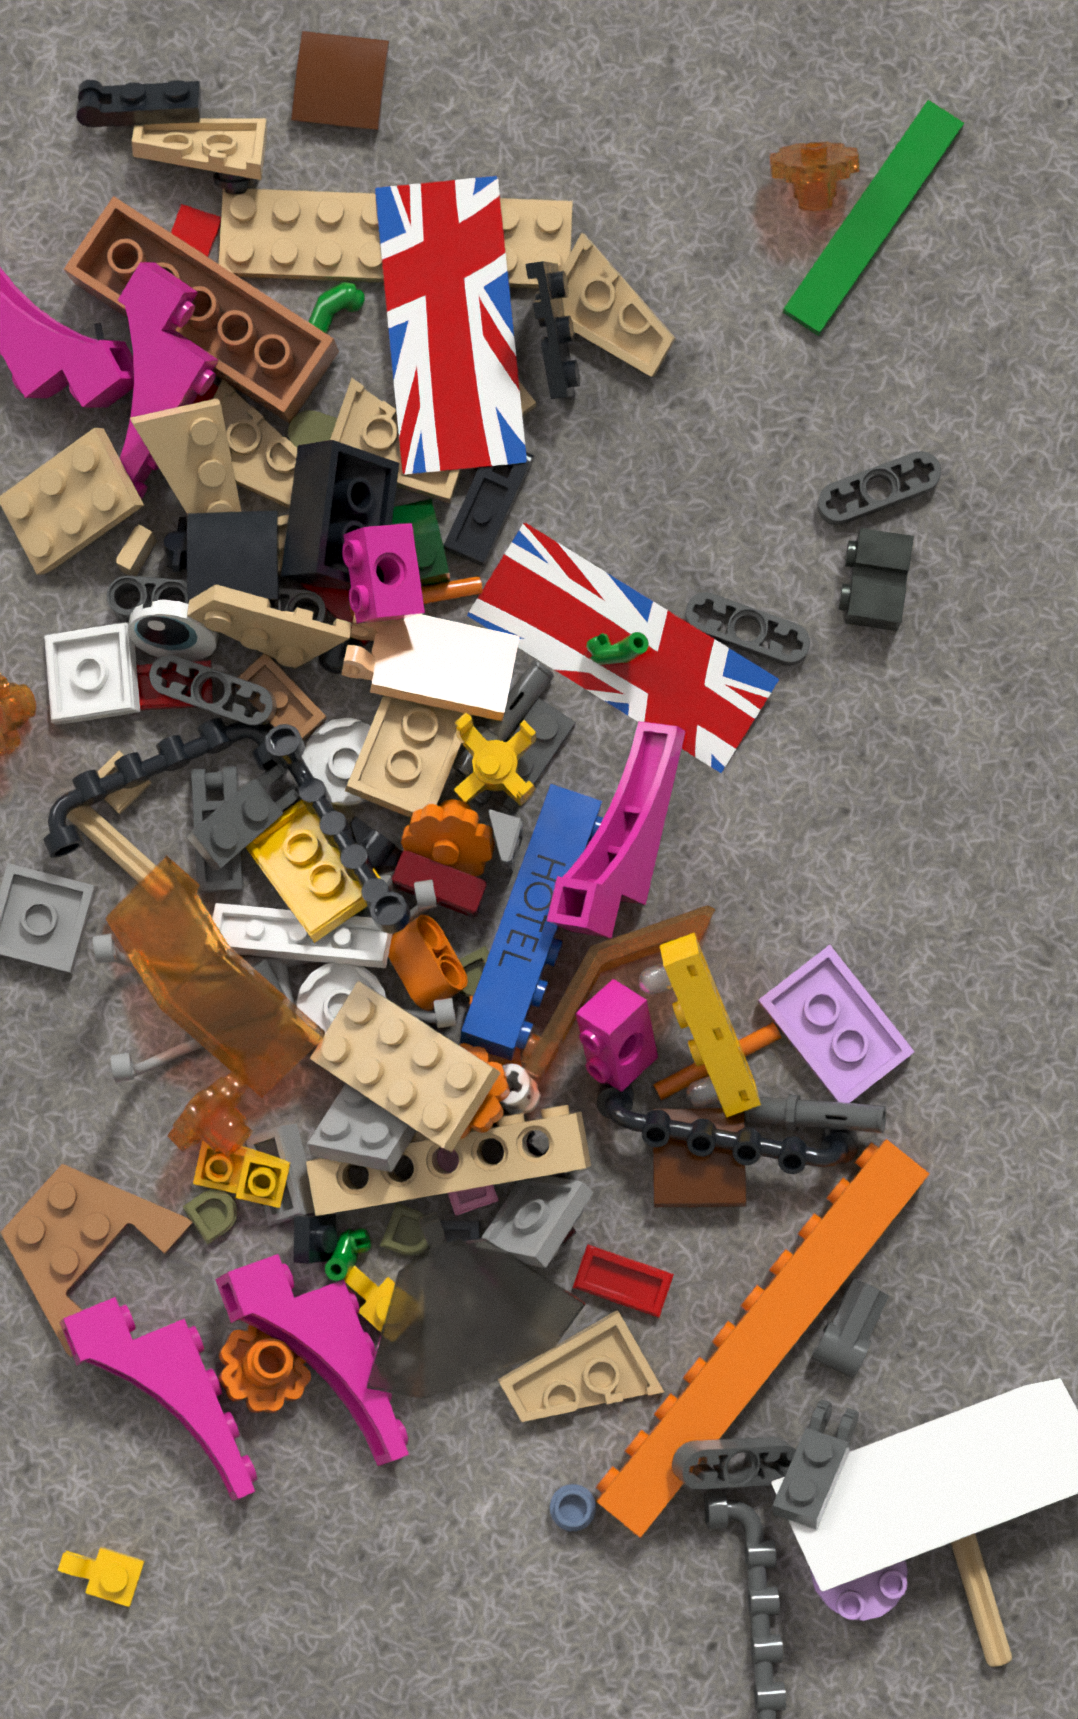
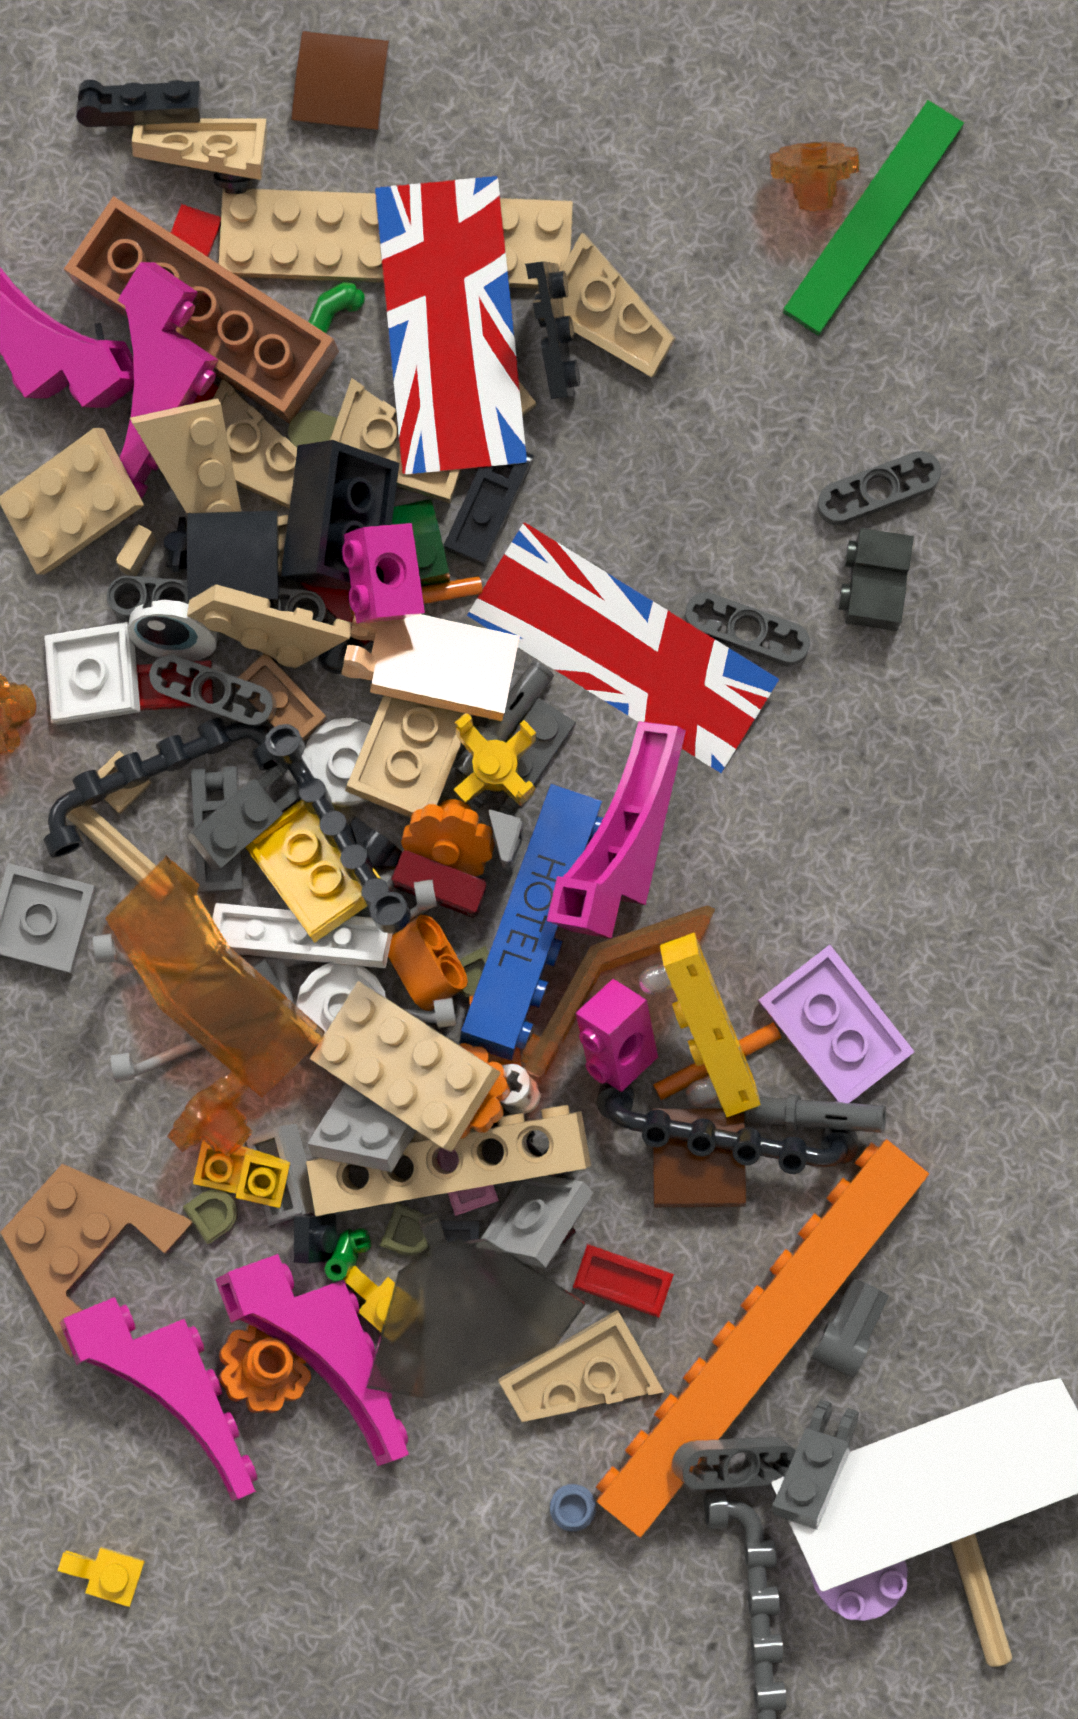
green arm [586,632,649,665] -> none

